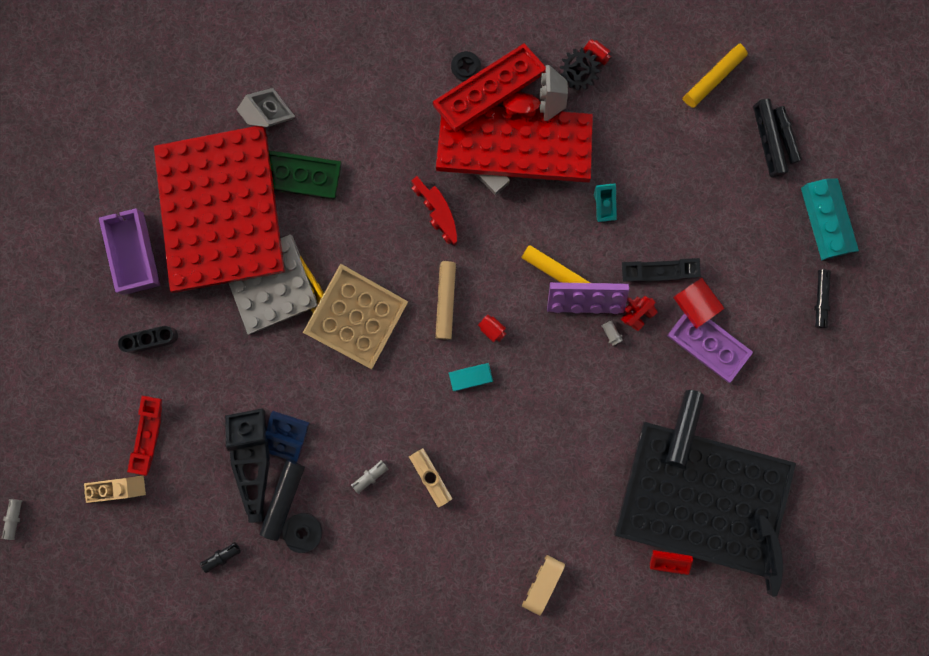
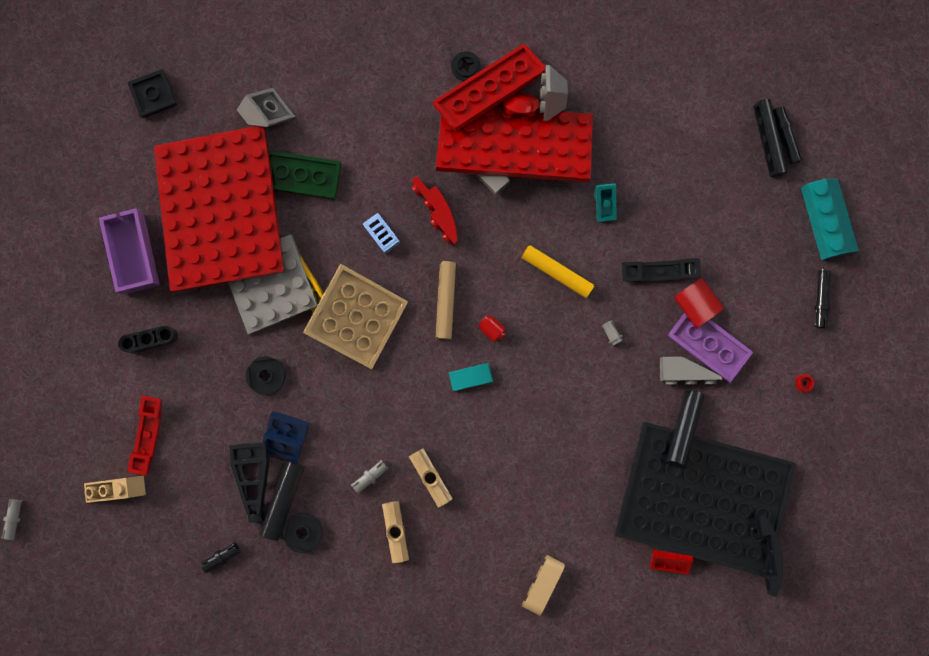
black tile [225,408,266,451] -> none
medium lavender plate [547,282,629,314] -> none
black gear [560,48,602,90] -> none
red brick [584,39,611,66] -> none
red hips [620,296,658,331] -> none
yellow brick [682,43,748,108] -> none
none -> black plate [127,69,177,119]
none -> black plate [246,356,286,395]
none -> light blue slope [363,213,400,254]
none -> tan piece [382,501,409,563]
none -> light grey slope [660,357,722,385]
none -> red plate [795,374,814,393]

